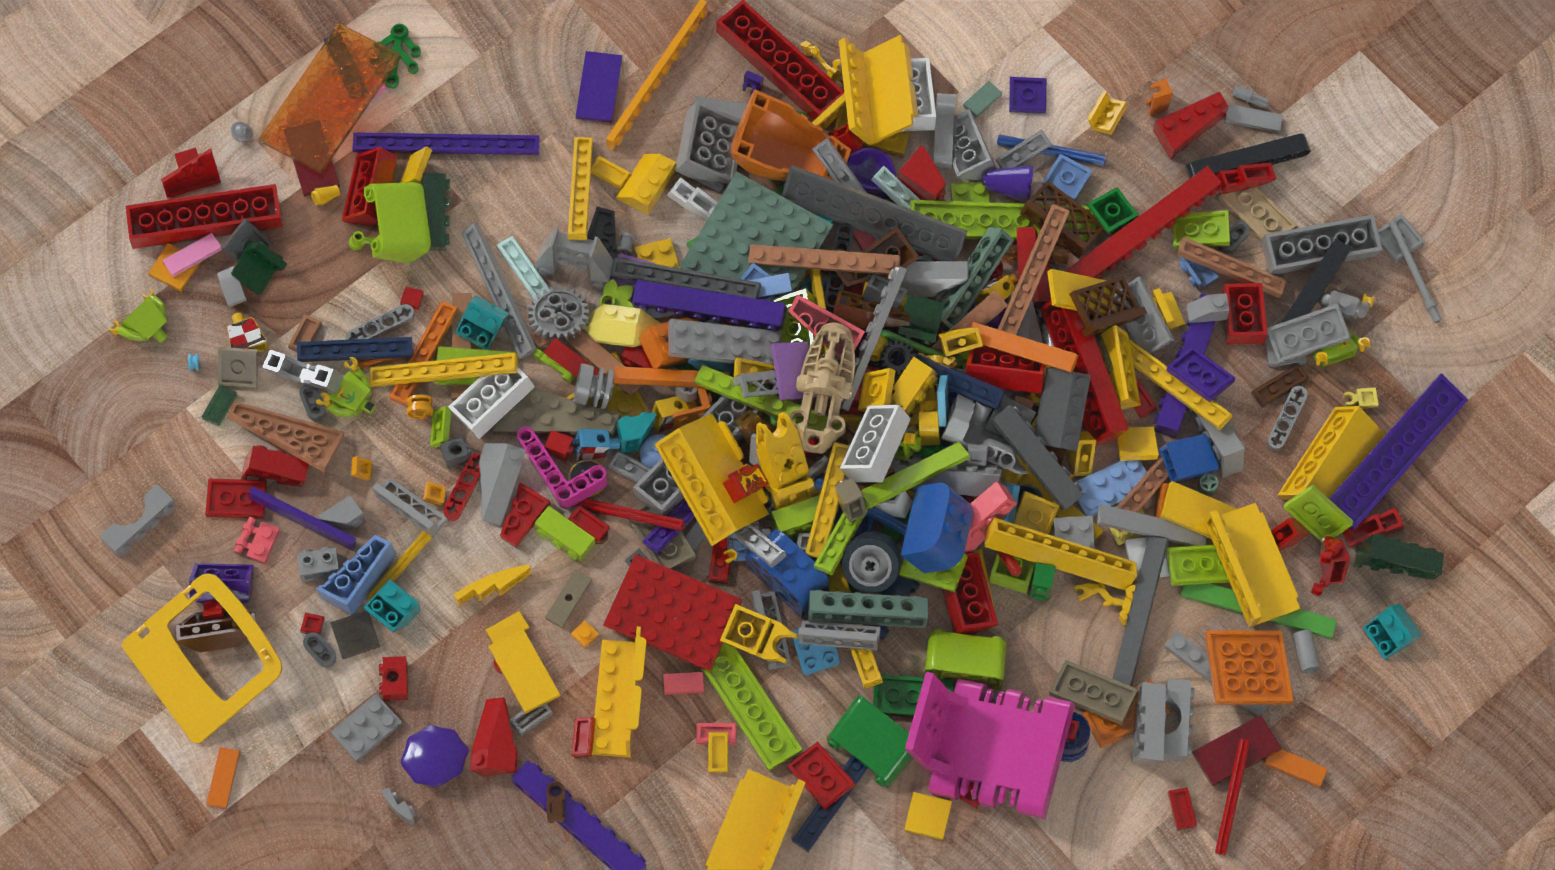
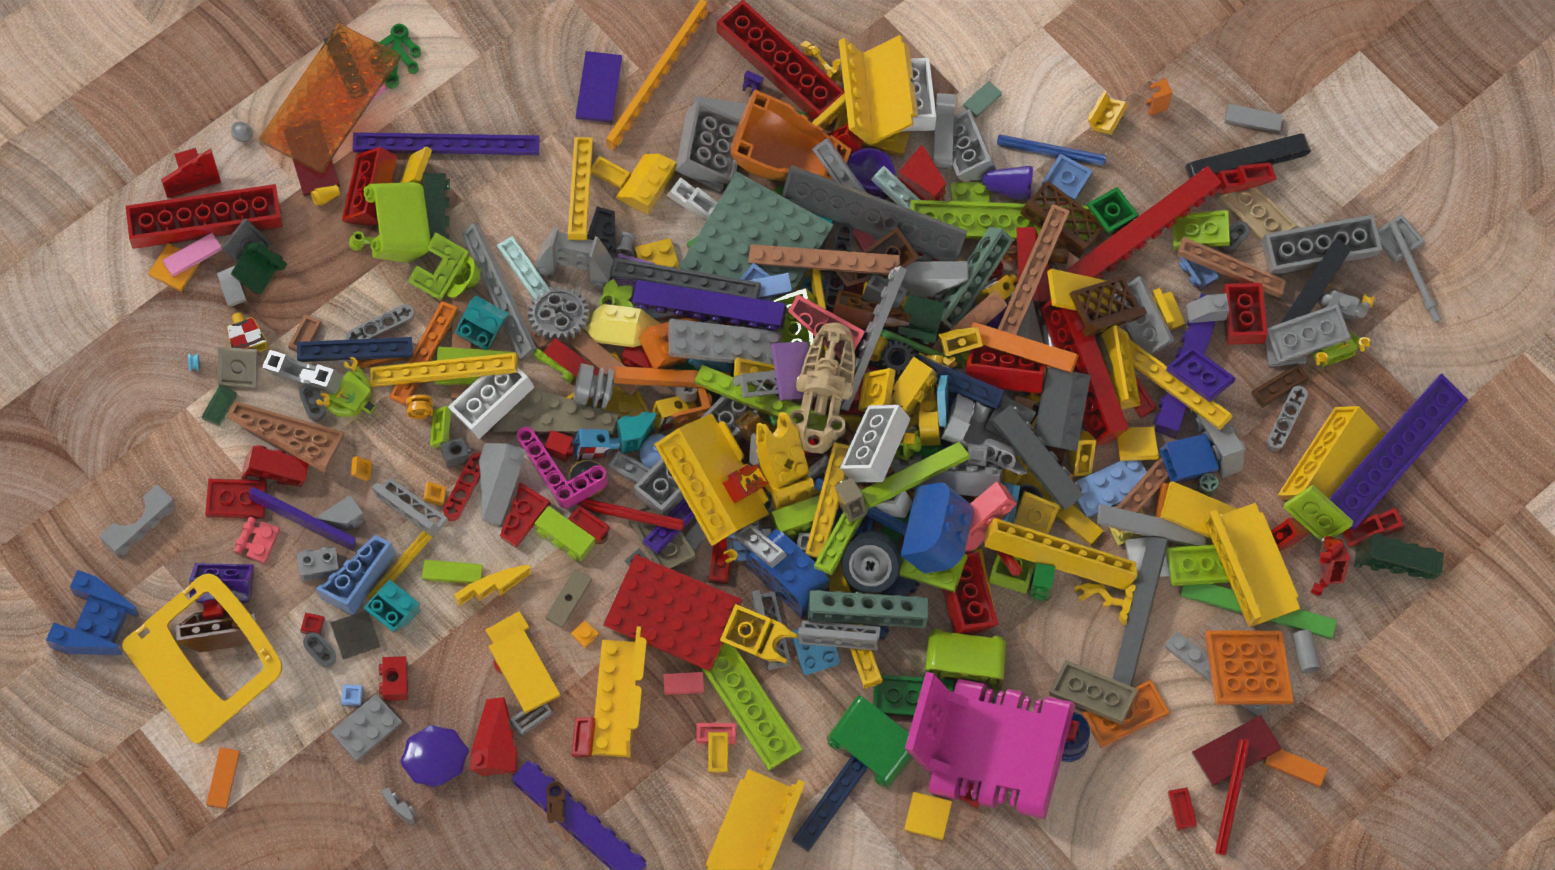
lime torso [109,289,168,344] -> none
red tile [400,286,424,310] -> none
red tile [787,741,855,810] -> none
light grey tile [995,130,1052,169] -> none
dark purple tile [1009,77,1047,114] -> none
light grey brick [1054,516,1095,549] -> none
light grey wedge [1132,682,1168,766] -> none
red wedge [1153,91,1229,160] -> none
light grey arch [1164,678,1194,762] -> none
light grey axle [1232,85,1269,108] -> none
light yellow plate [1343,387,1379,409] -> none
teal slope [1363,604,1423,660] -> none
none -> blue wedge [46,570,139,655]
none -> light blue tile [341,684,363,706]
none -> lime plate [407,232,469,300]
none -> lime tile [422,559,483,584]
none -> lime piece [446,256,481,298]

